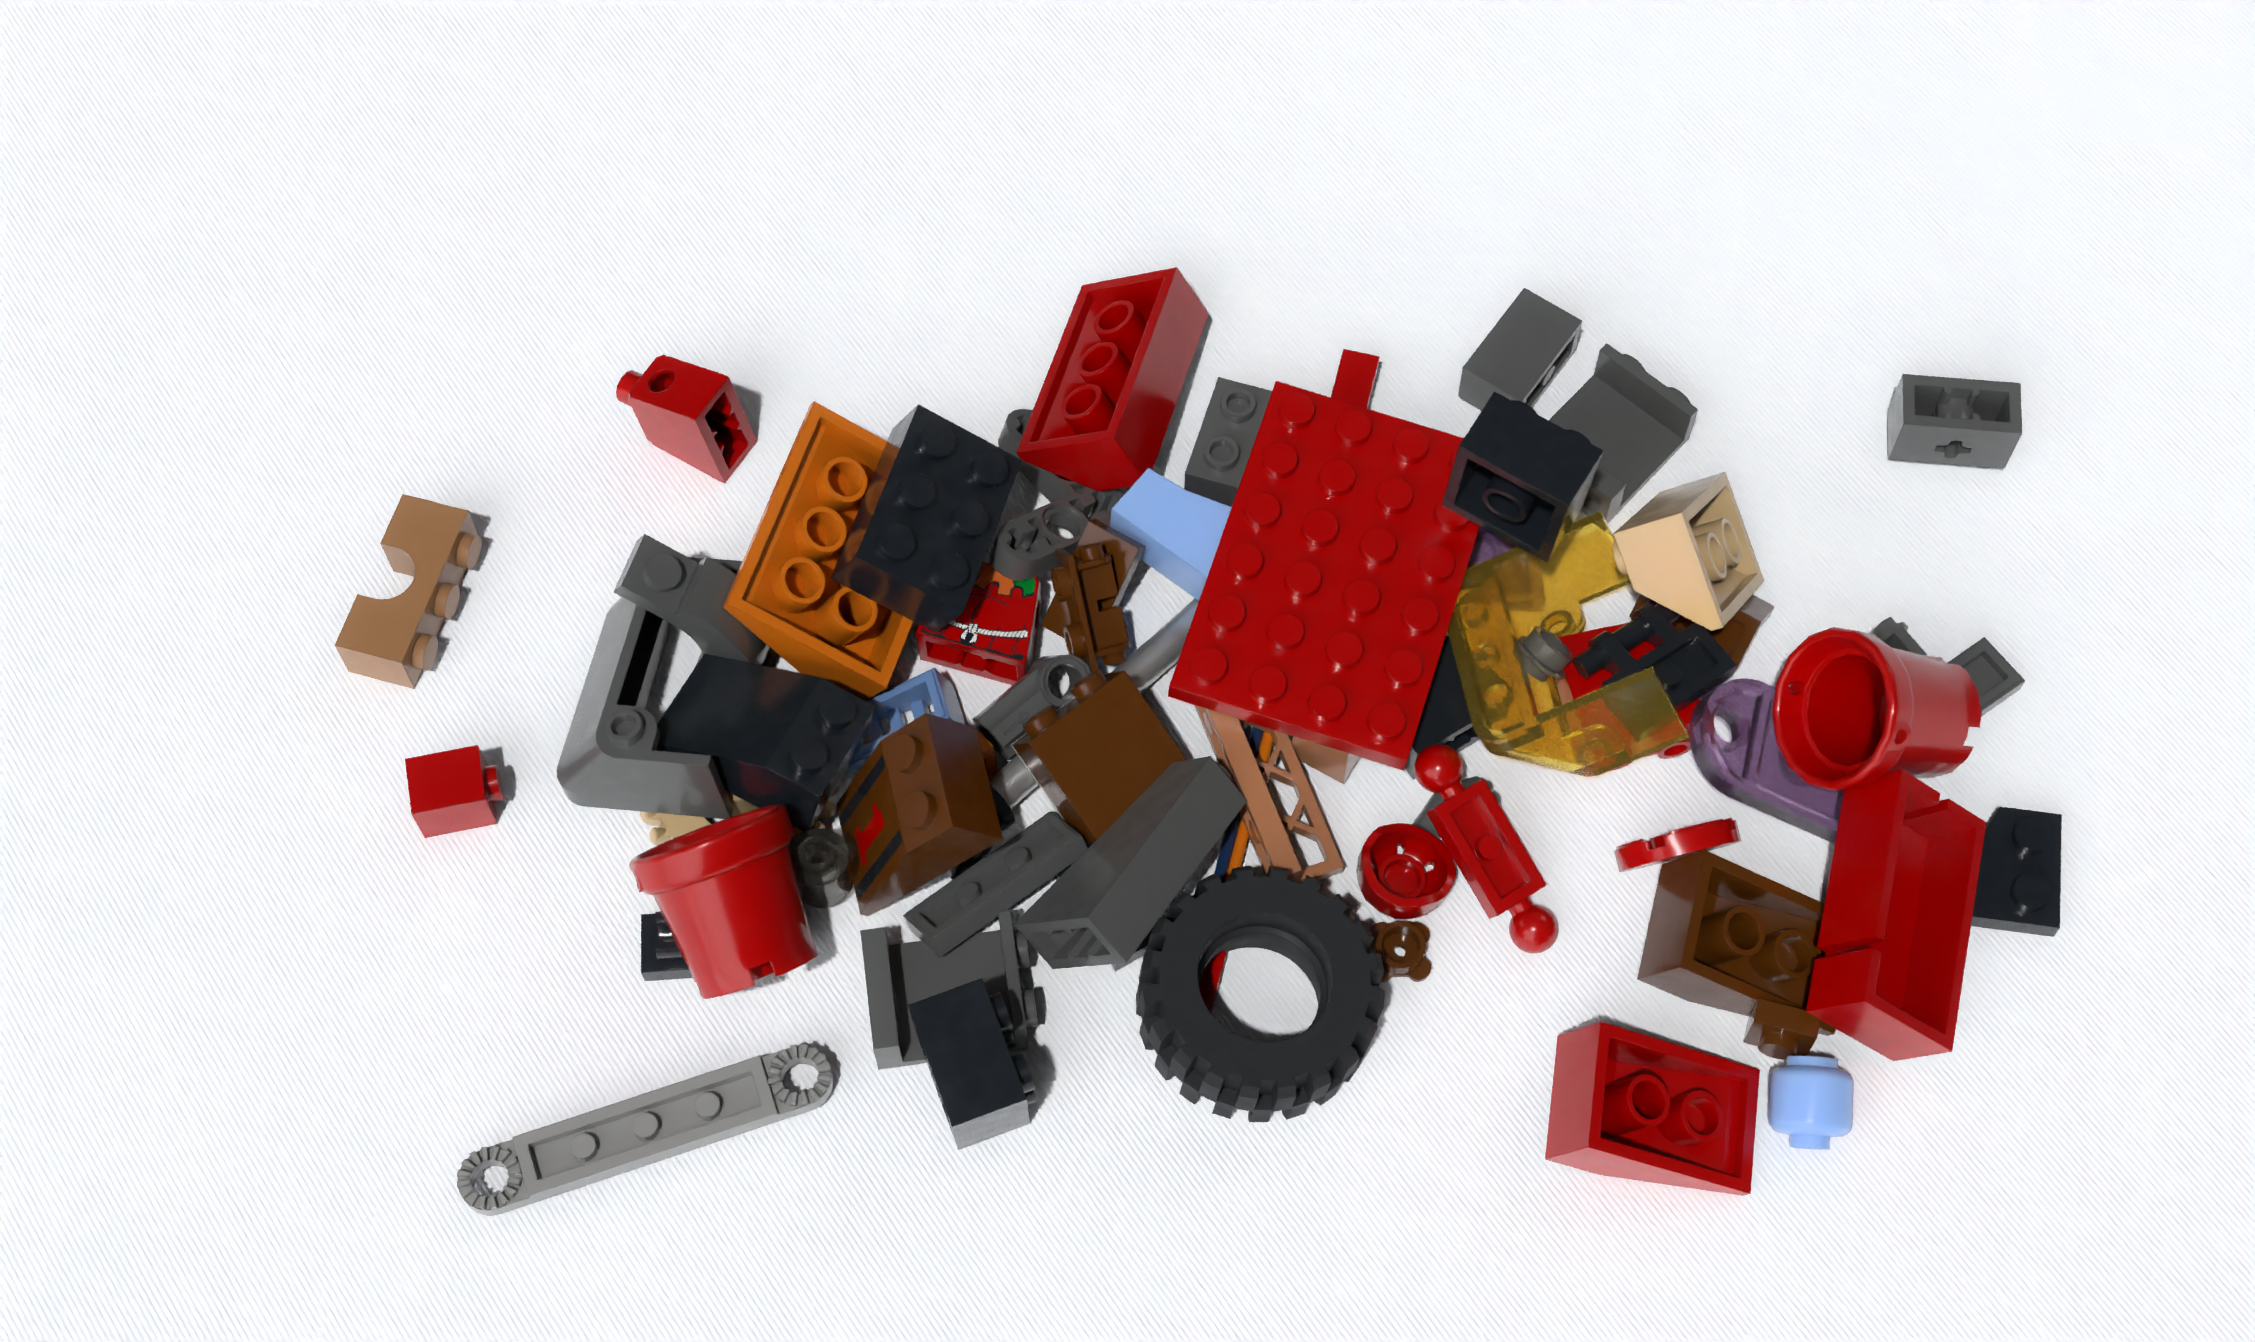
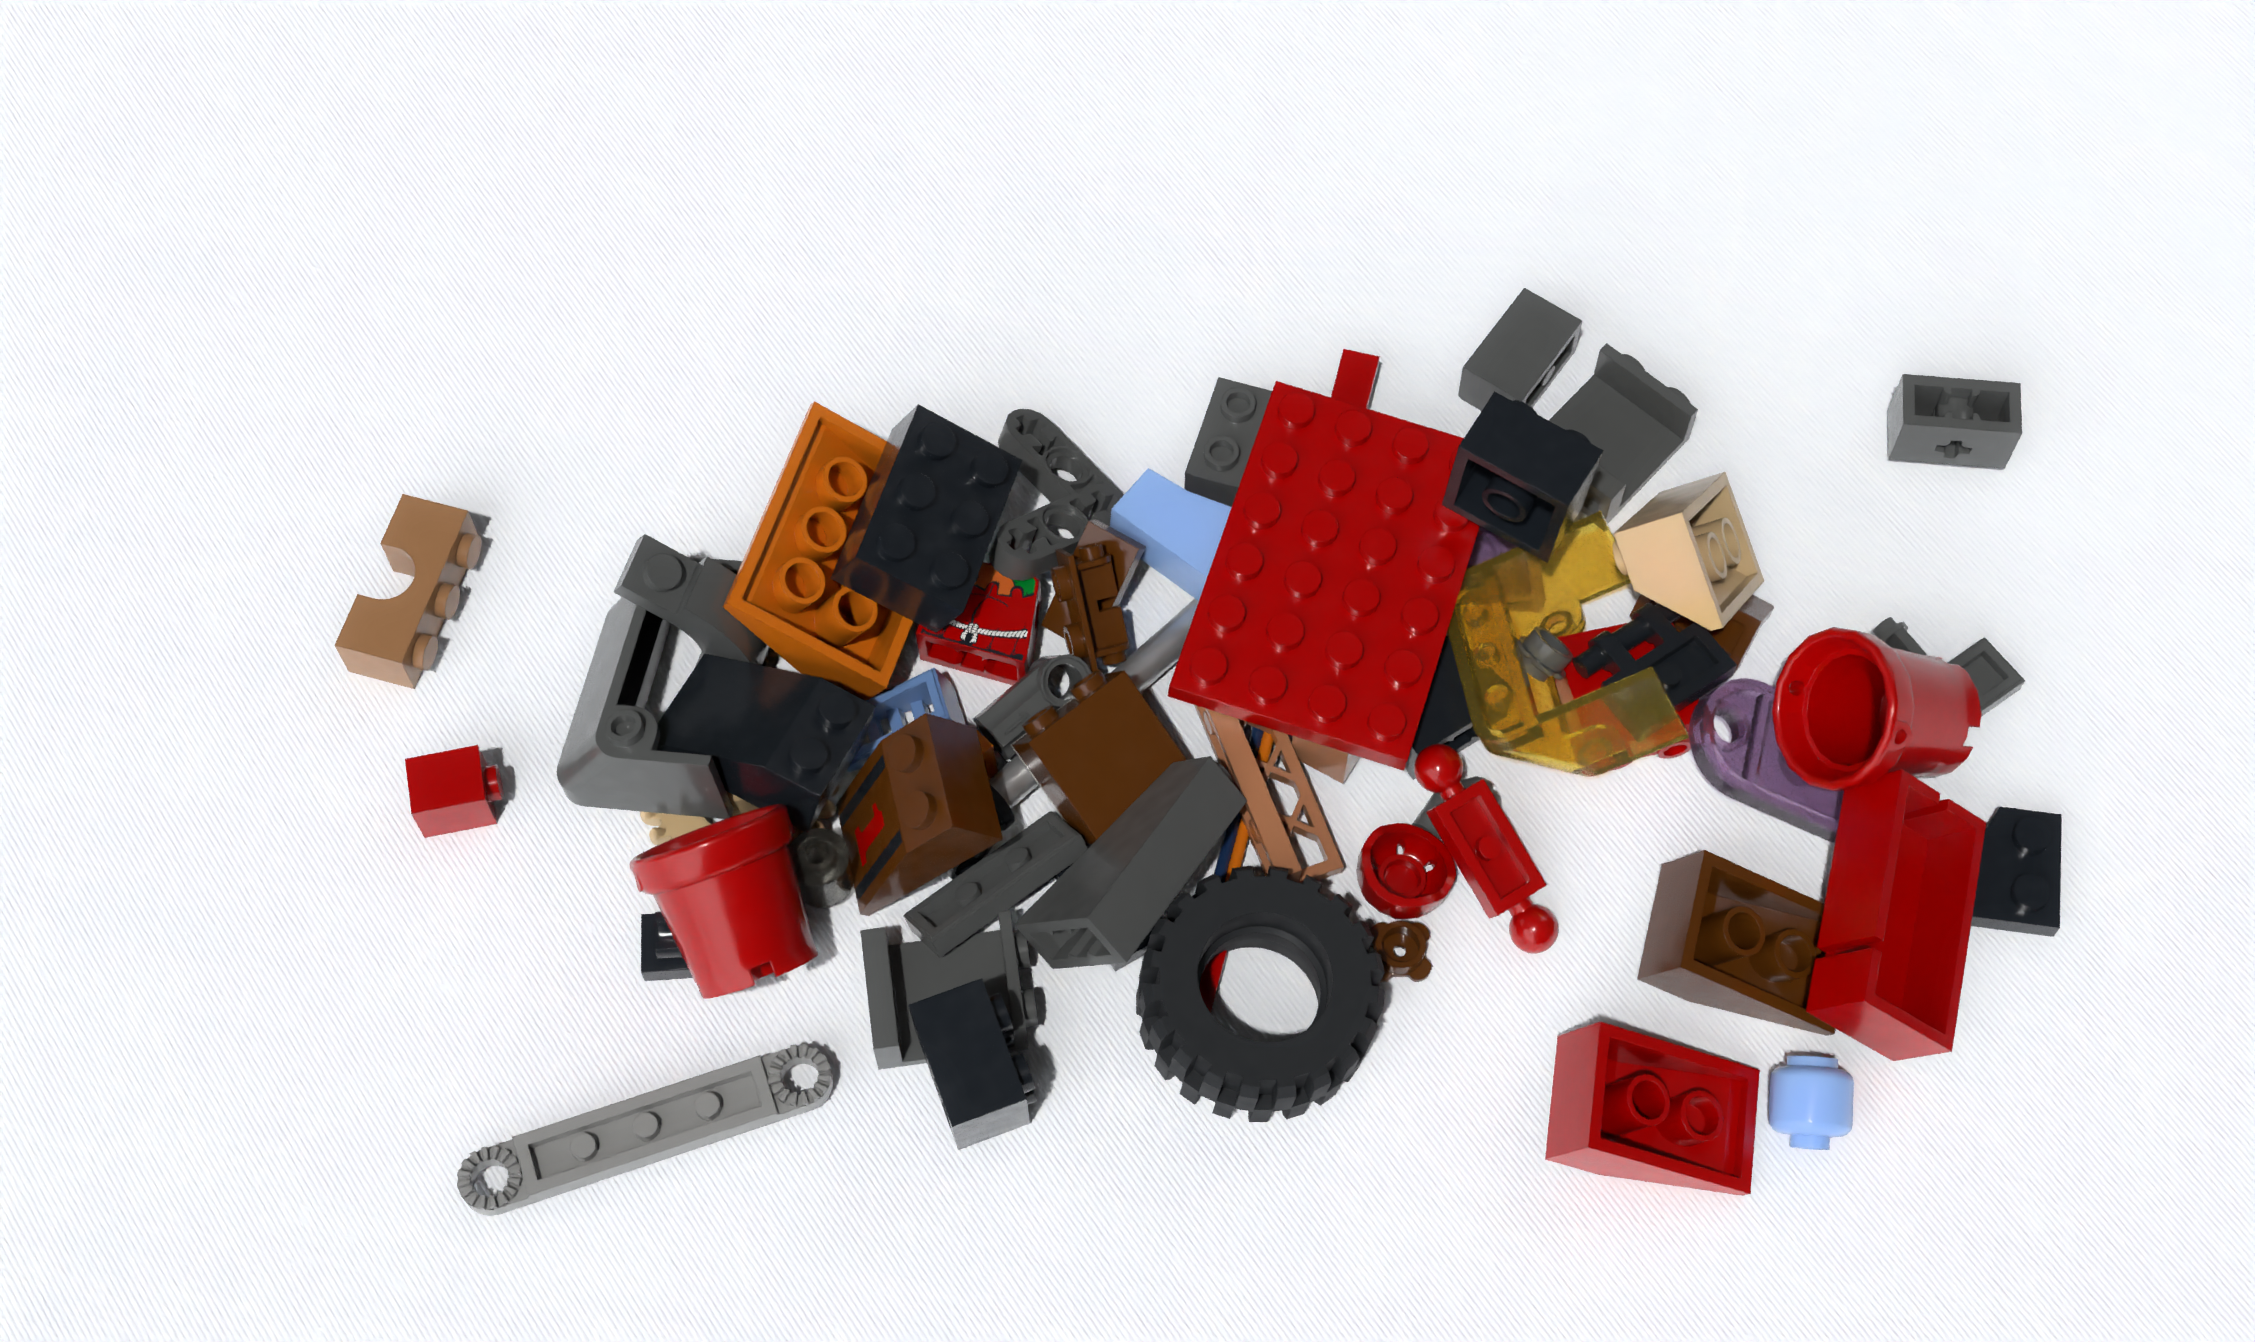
red torso [616,355,757,484] -> none
red slope [1016,267,1209,491] -> none
red tile [1614,818,1742,872] -> none
reddish brown plate [1743,998,1821,1060] -> none

